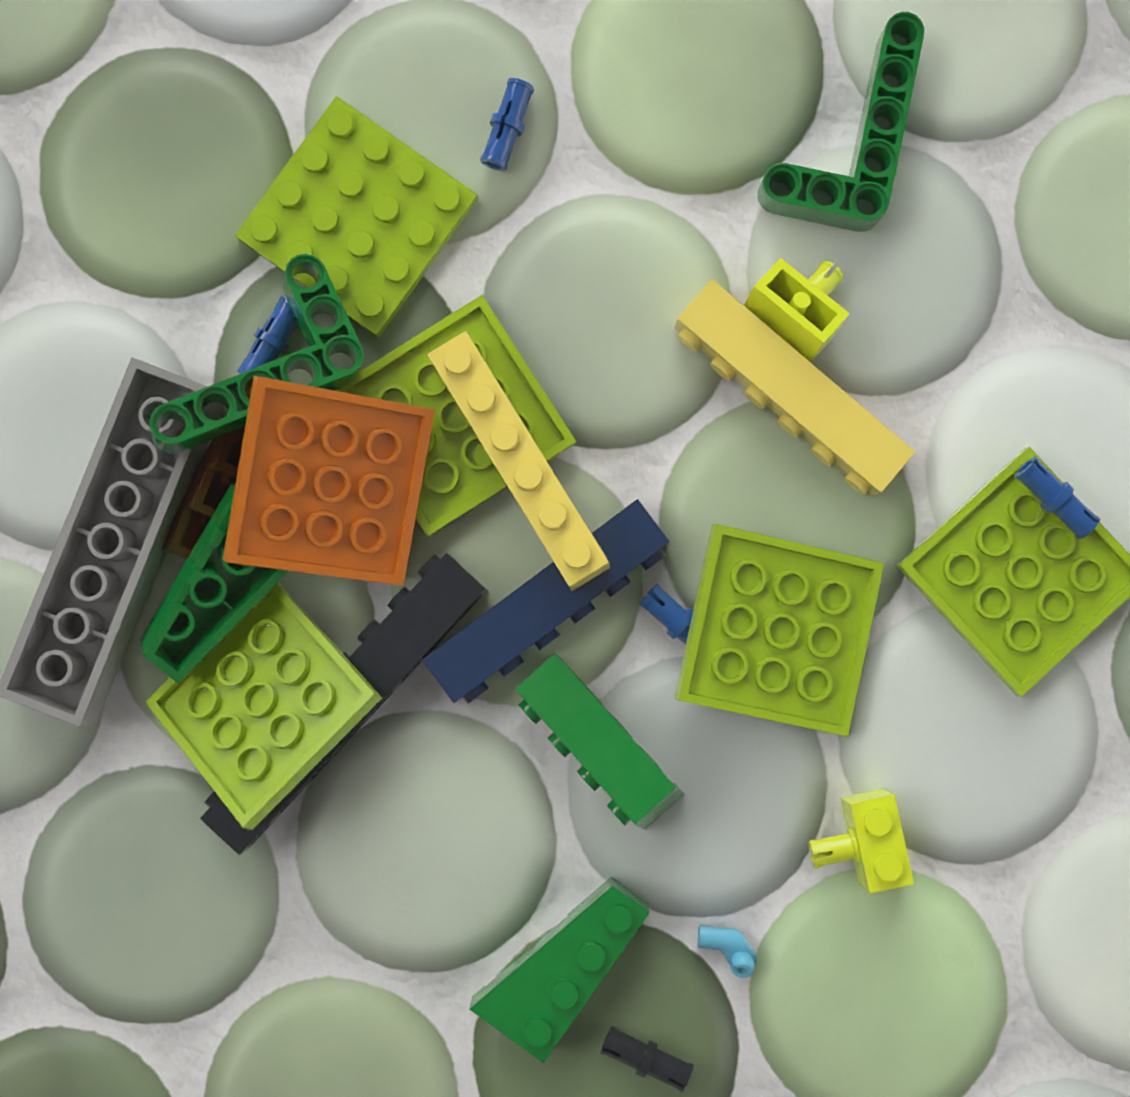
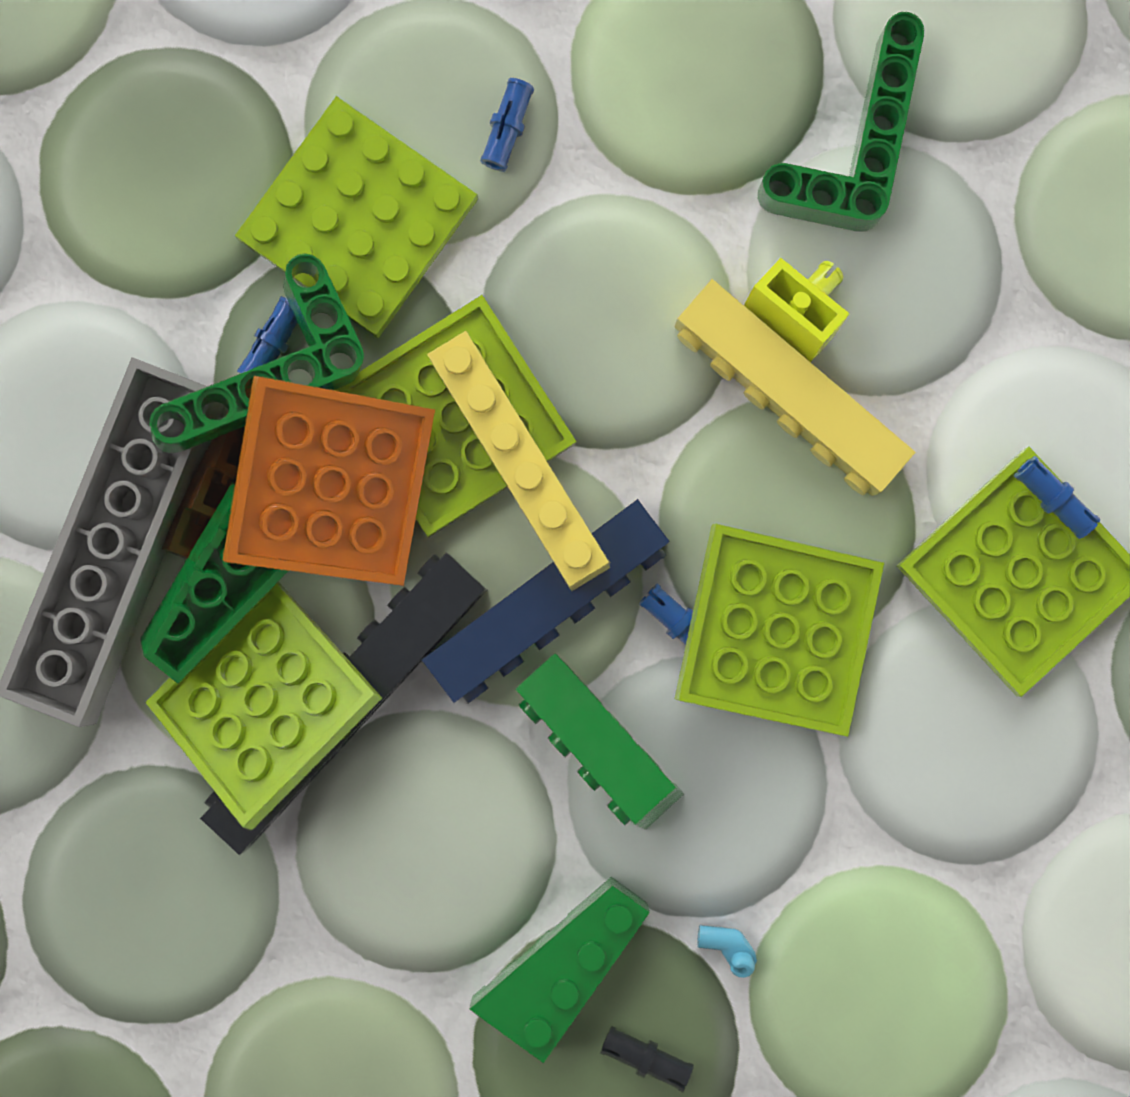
neon yellow brick [808,789,914,894] -> none

